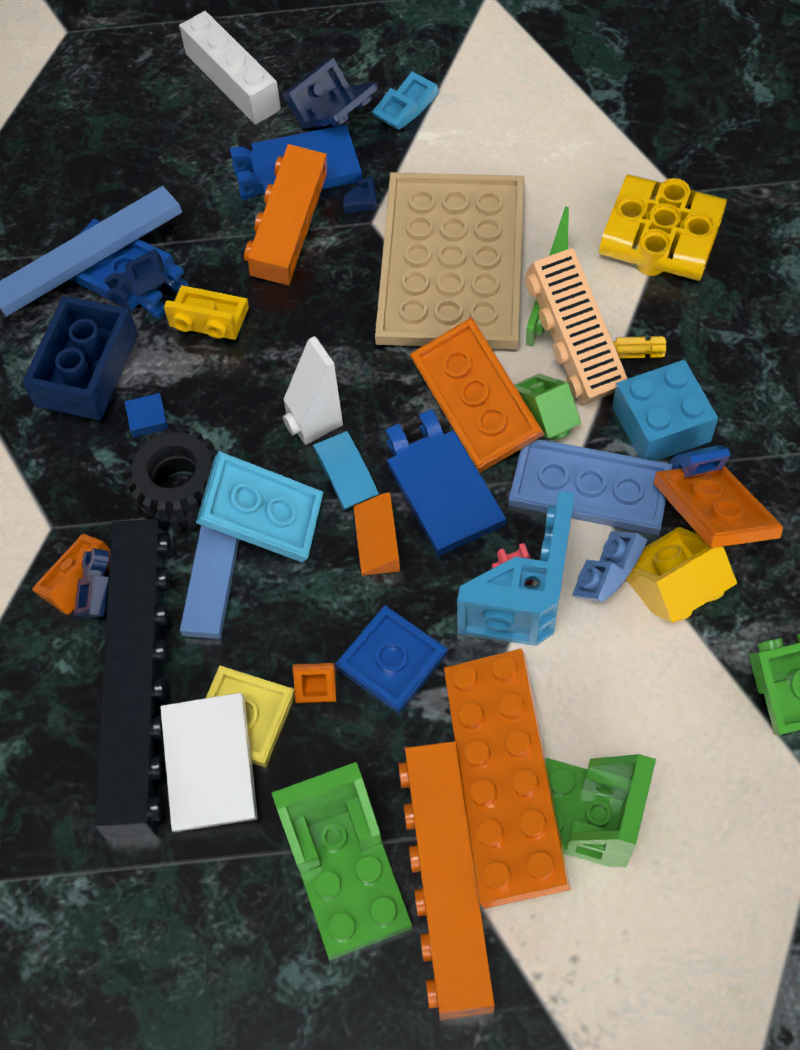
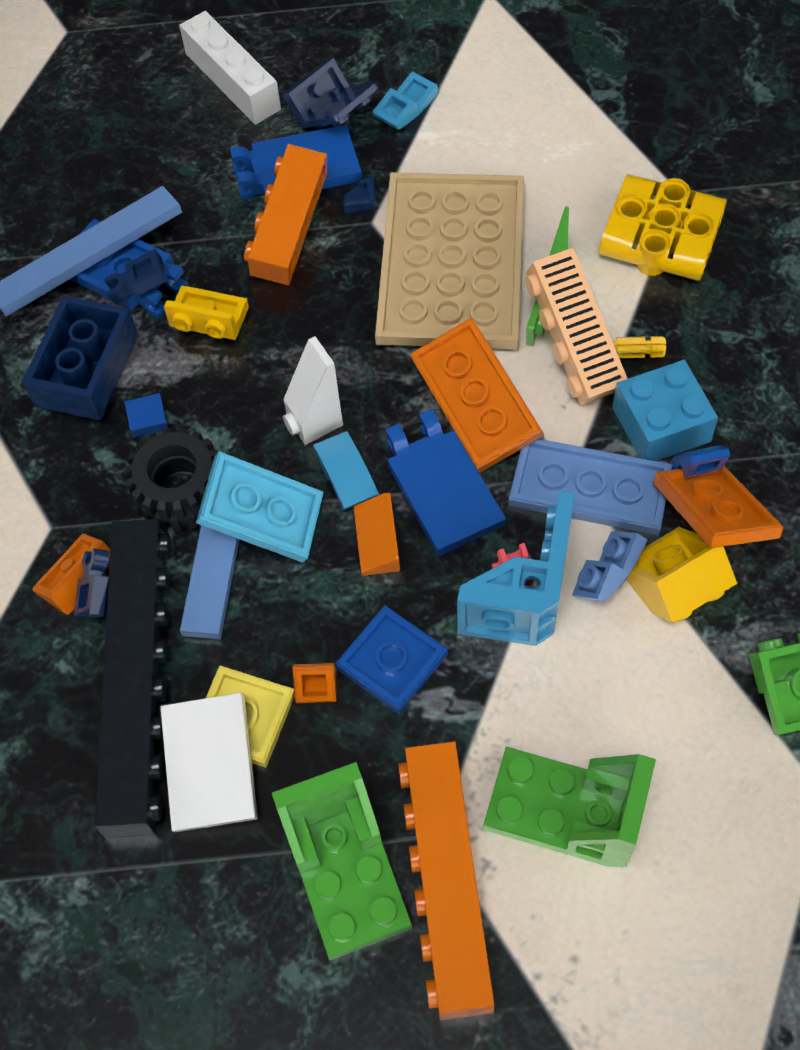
orange plate [444,648,571,909] -> none
bright green slope [514,374,582,440] -> none

